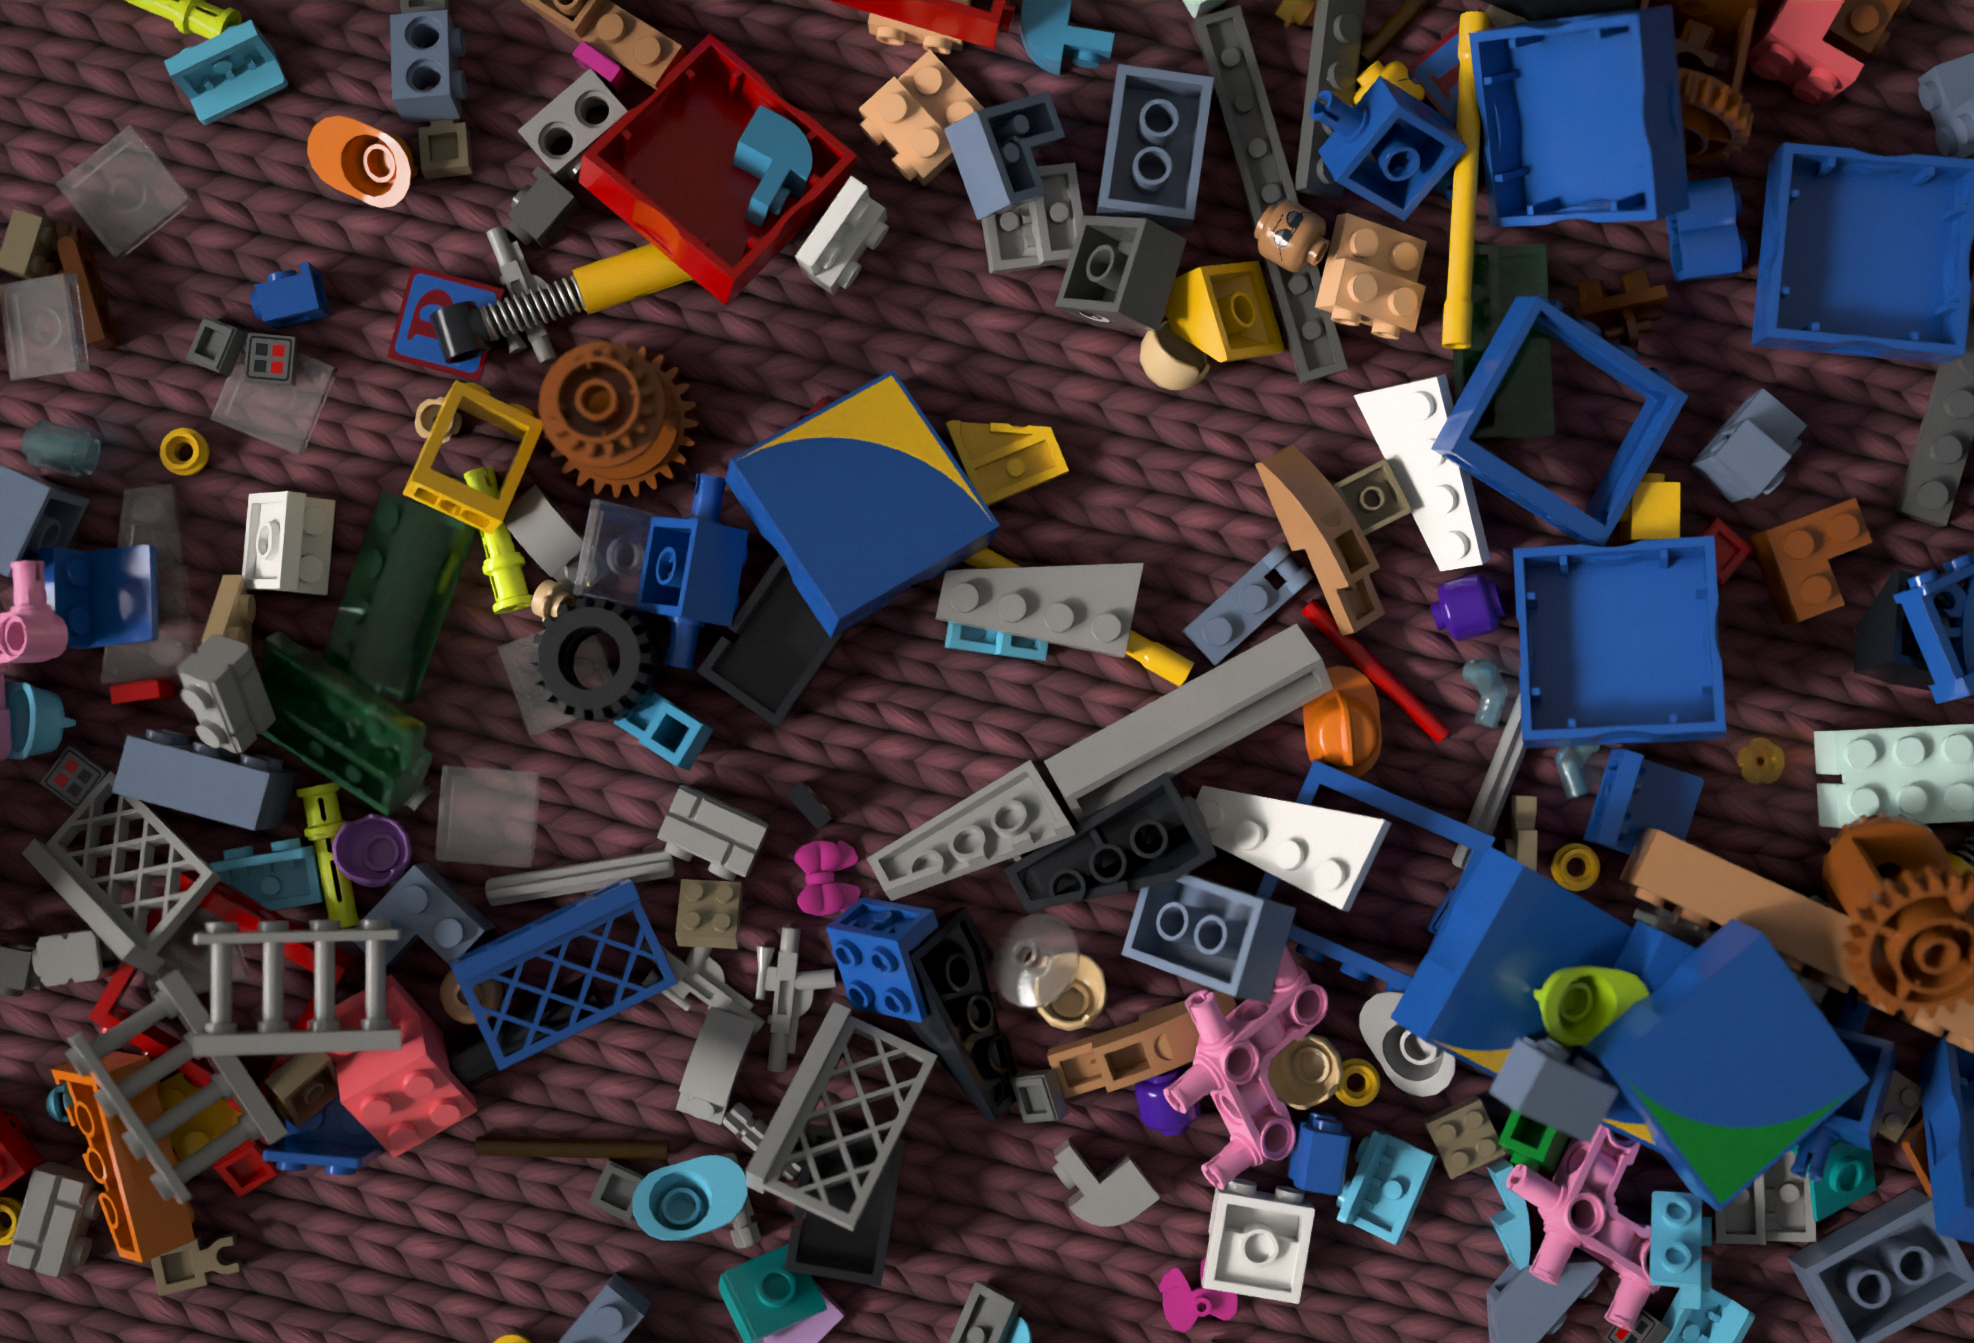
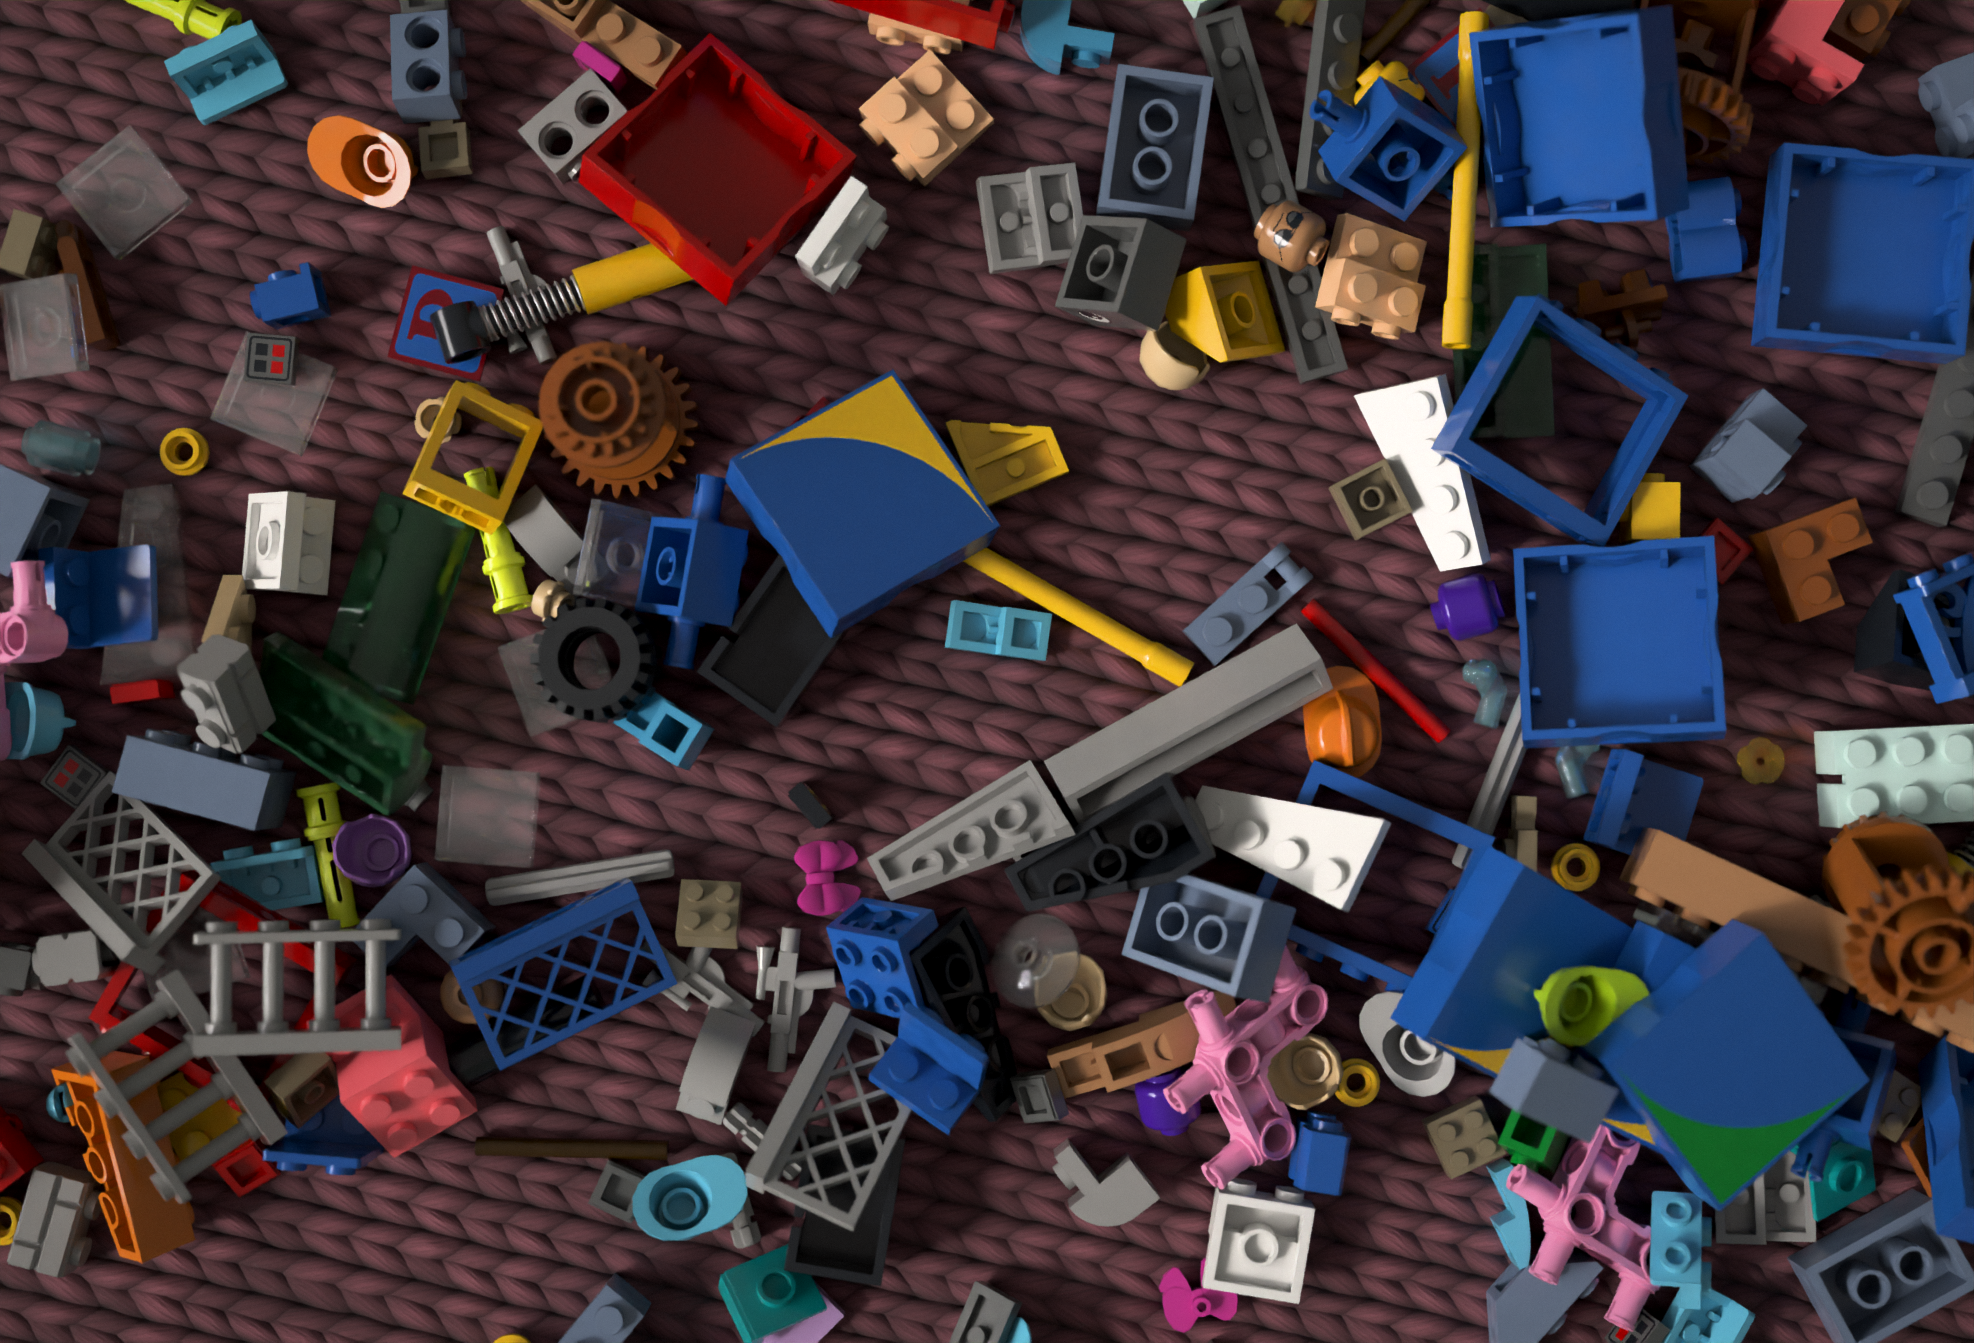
dark tan plate [151,1232,243,1296] -> none
dark grey tile [186,316,248,377] -> none
dark grey brick [505,166,582,249] -> none
light grey brick [657,784,772,881] -> none
dark azure brick [732,105,812,228] -> none
light grey wing [936,563,1144,658] -> none
sand blue brick [944,91,1065,220] -> none
medium nougat slope [1255,445,1385,636] -> none
medium azure bracket [1336,1130,1438,1245] -> none
none -> blue bracket [869,1002,989,1136]

